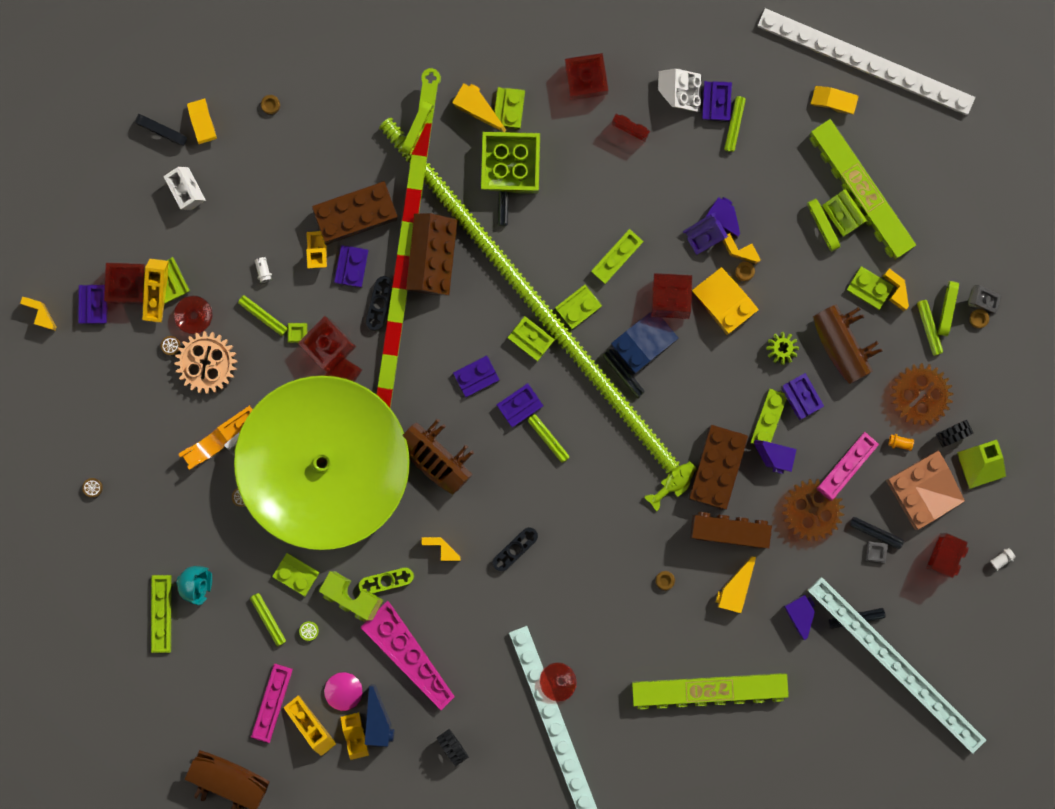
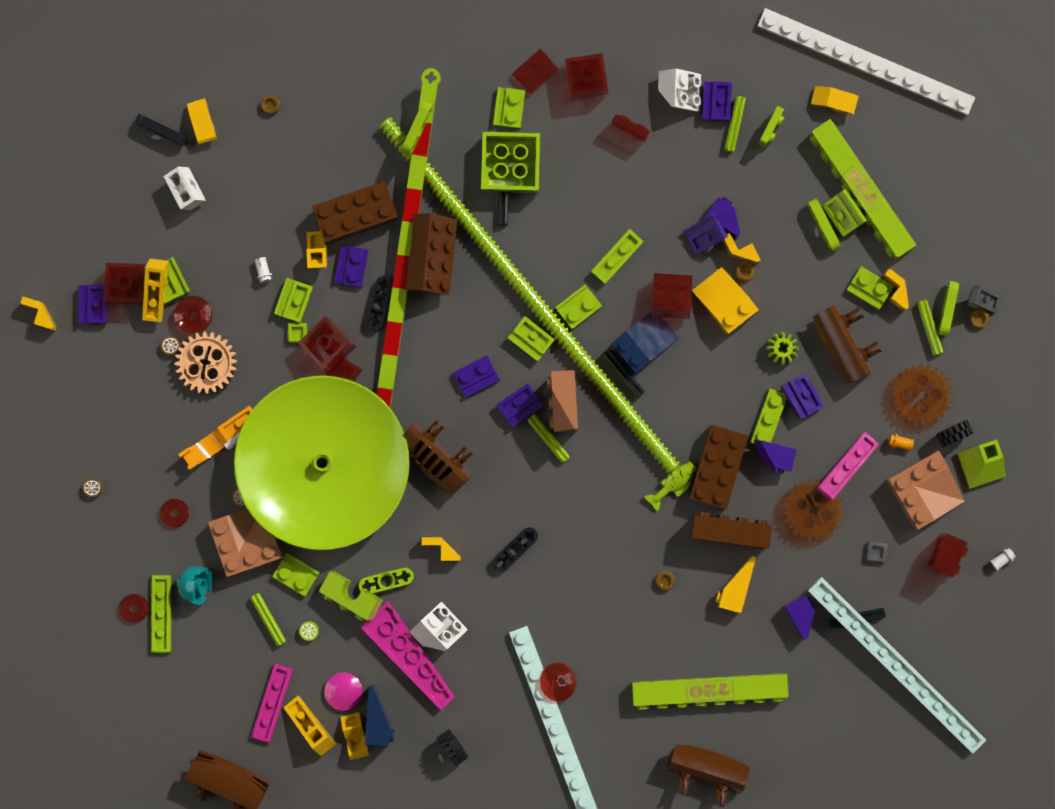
lime axle [238,295,287,336] -> none
yellow slope [452,83,506,132] -> none
black axle [849,517,904,549] -> none
none -> clear red piece [119,594,149,623]
none -> clear red piece [160,499,189,527]
none -> nougat slope [208,509,284,577]
none -> lime plate [274,278,313,323]
none -> white slope [409,602,468,651]
none -> clear red plate [512,49,559,95]
none -> nougat slope [547,370,578,433]
none -> reddish brown piece [666,744,750,807]
none -> lime plate [758,106,784,147]

